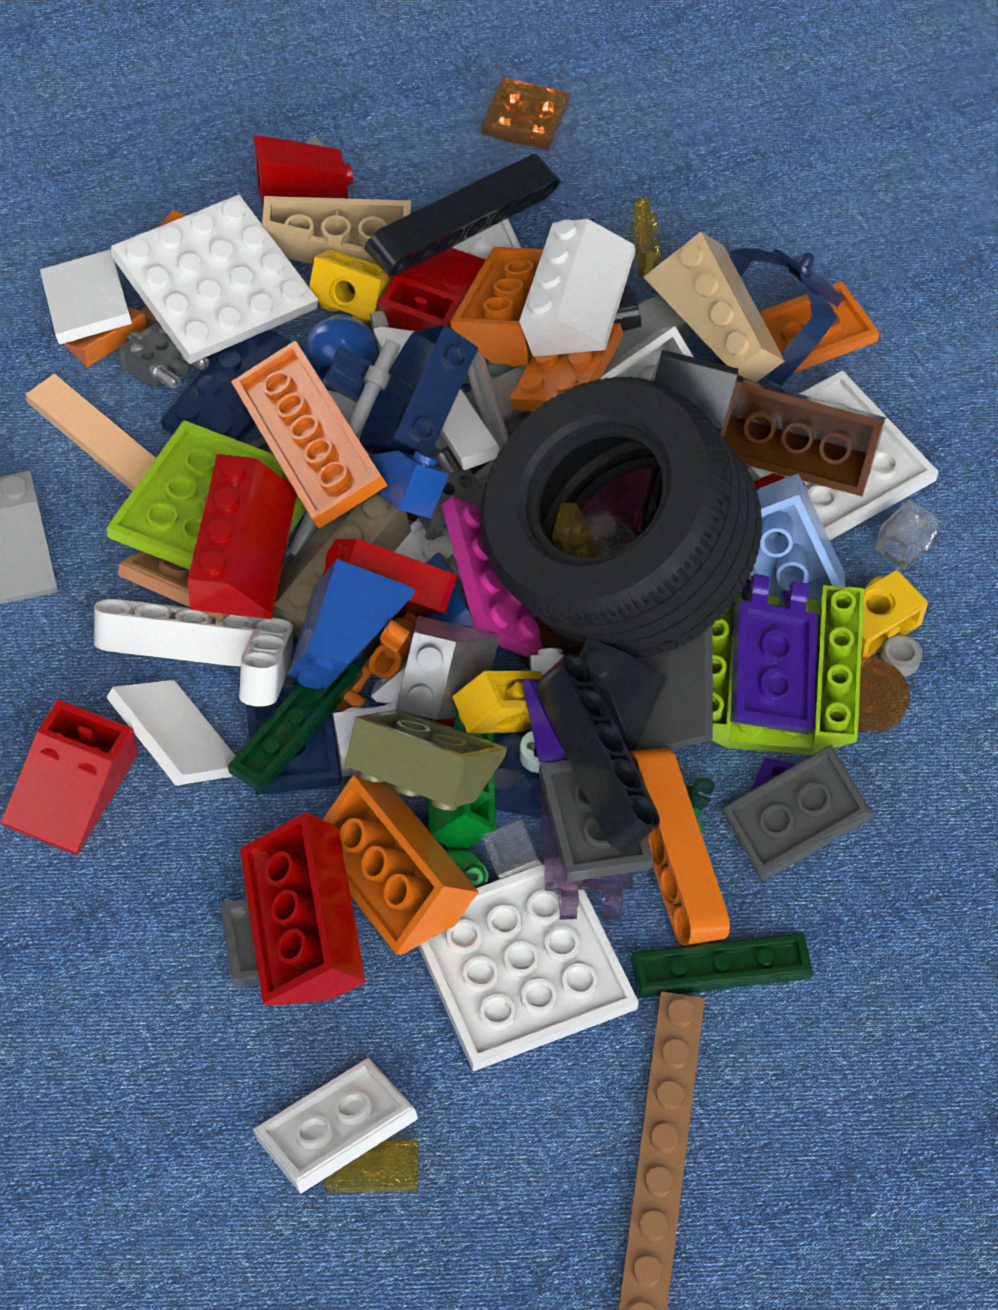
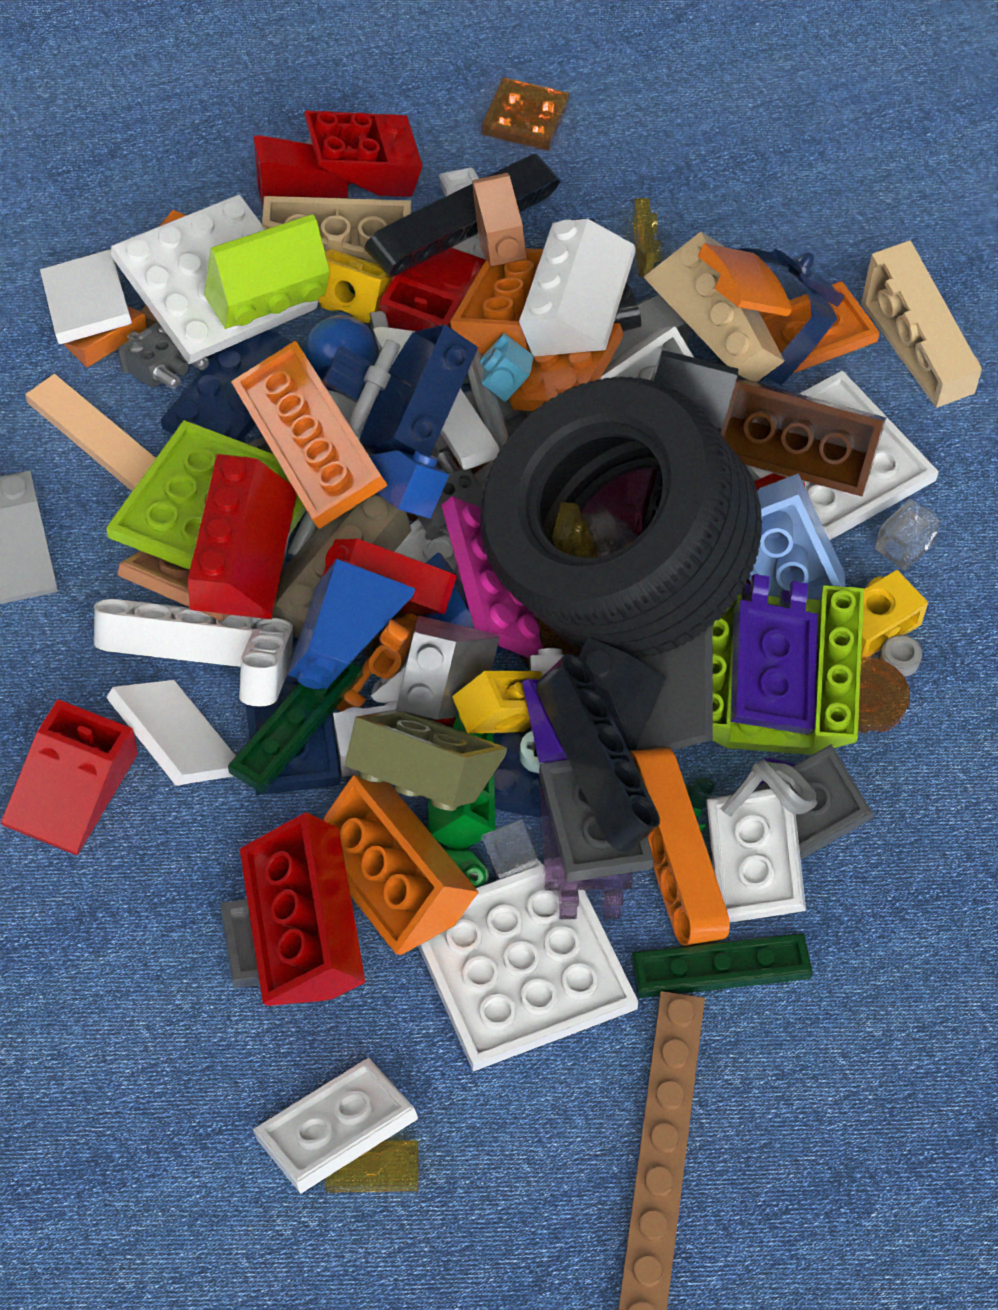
none -> lime slope [204,214,330,329]
none -> red slope [304,110,423,197]
none -> white tile [439,167,479,196]
none -> nougat slope [472,173,526,266]
none -> medium azure brick [479,333,534,402]
none -> orange slope [697,243,792,316]
none -> white tile [707,785,806,923]
none -> light grey piece [720,760,817,816]
none -> tan wedge [861,240,982,408]

